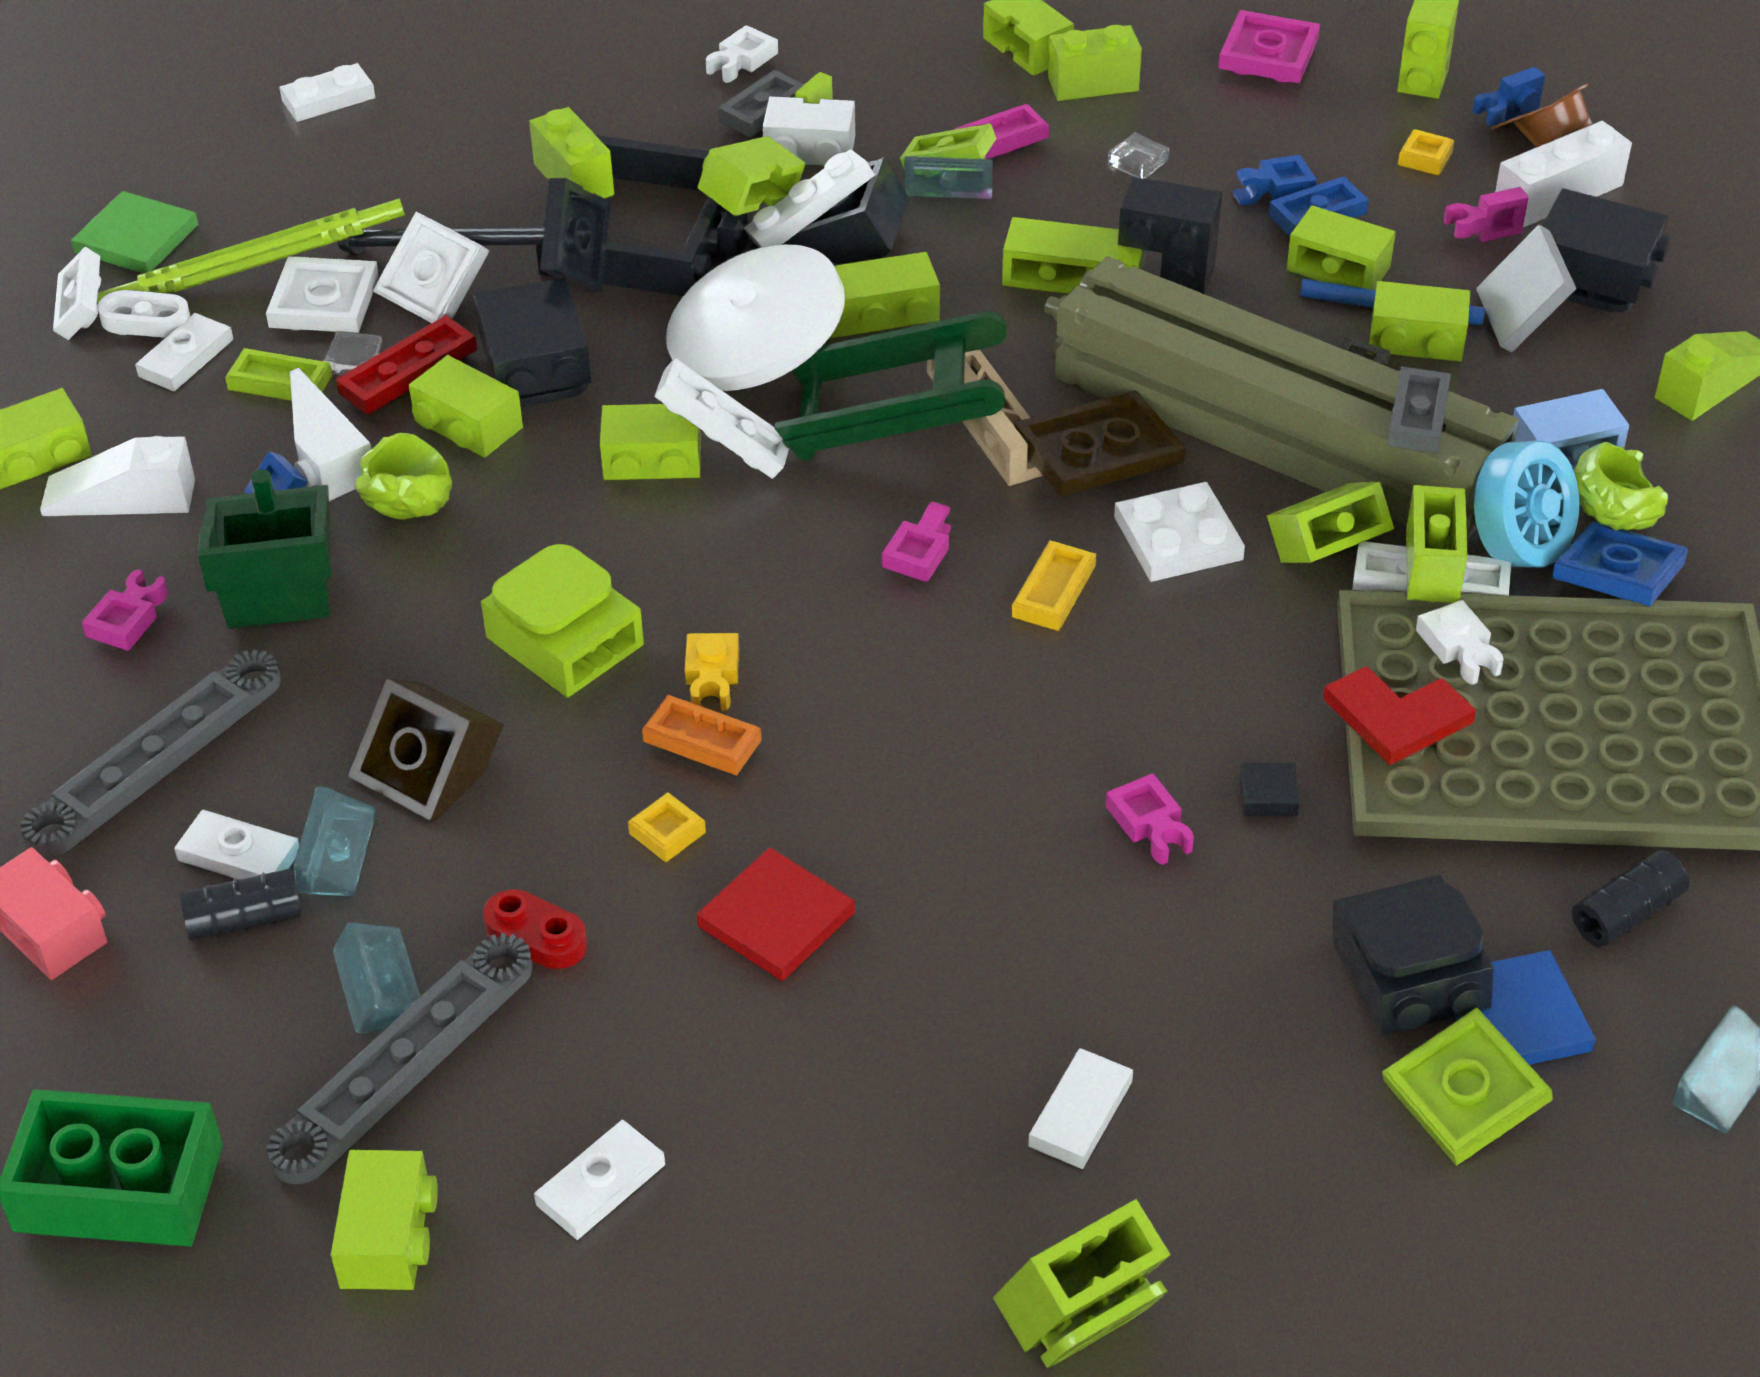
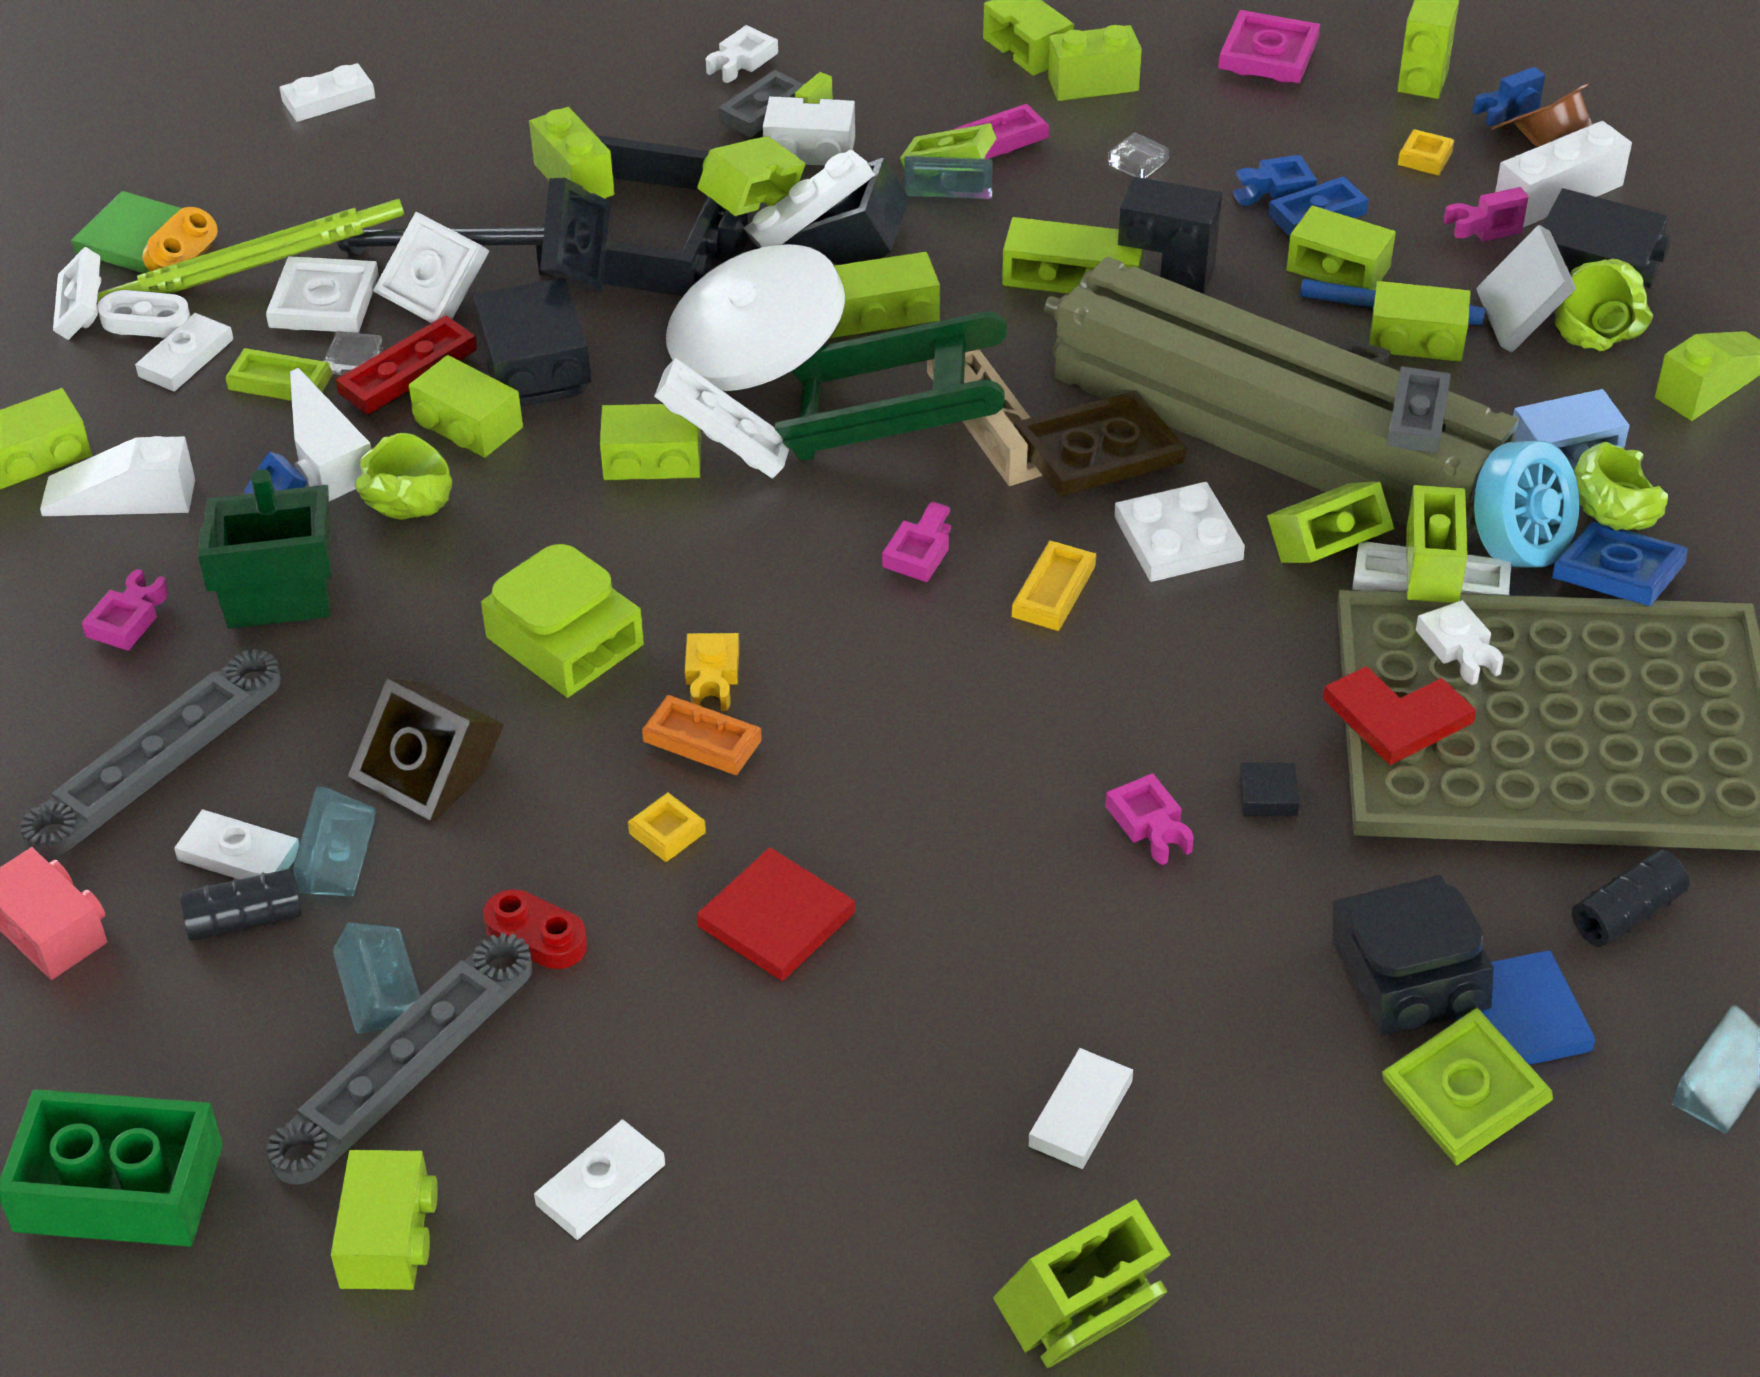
none -> light orange plate [142,207,217,271]
none -> lime hair [1554,258,1653,351]

